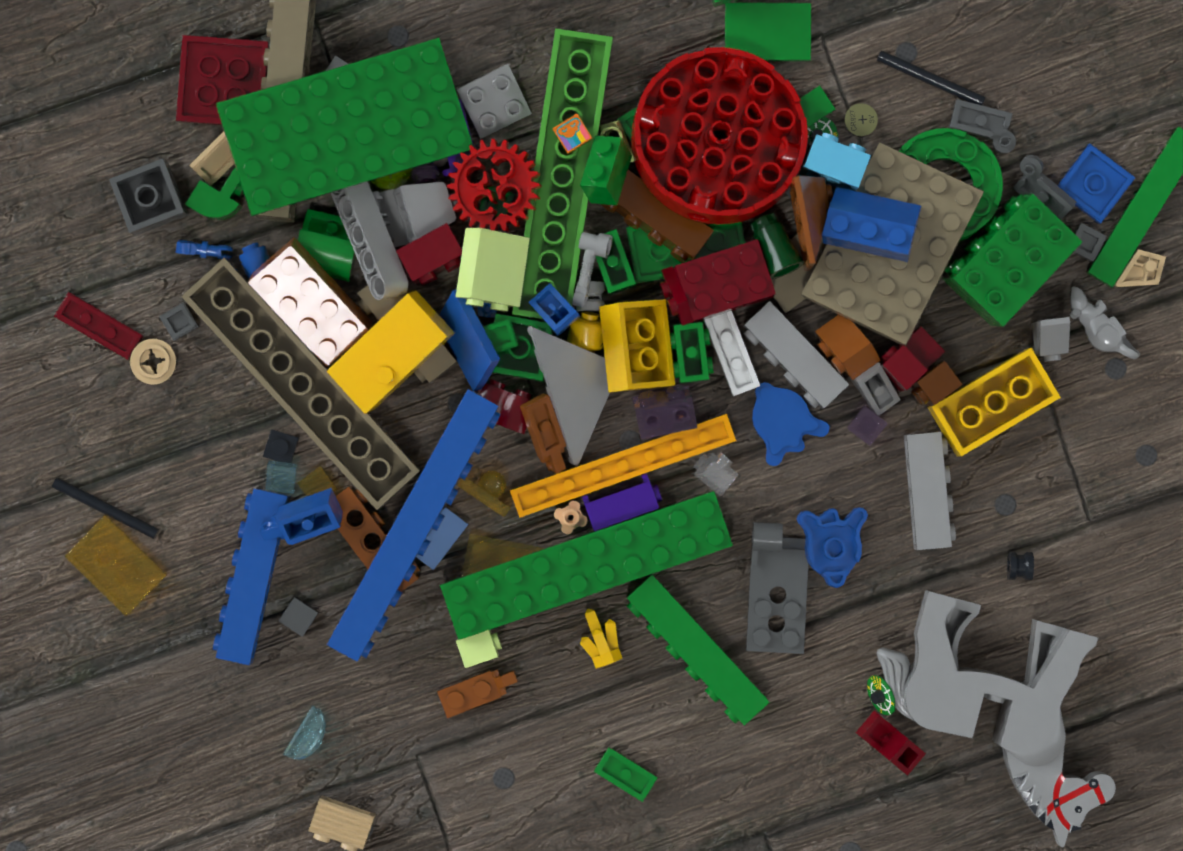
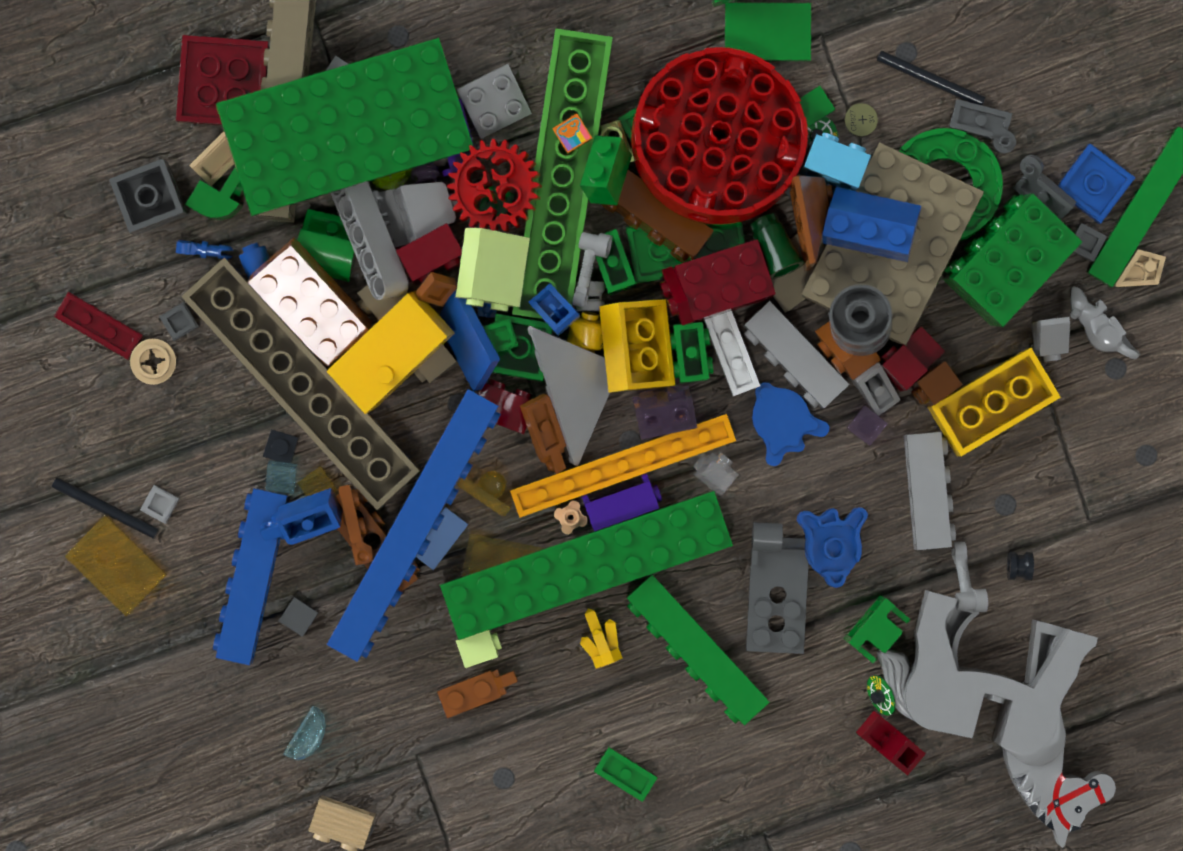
none -> light grey tile [140,485,180,524]
none -> dark orange hinge [338,485,373,565]
none -> dark orange plate [416,272,457,306]
none -> dark grey wheel [829,285,892,356]
none -> green panel [843,595,911,664]
none -> light grey brick [951,542,988,612]

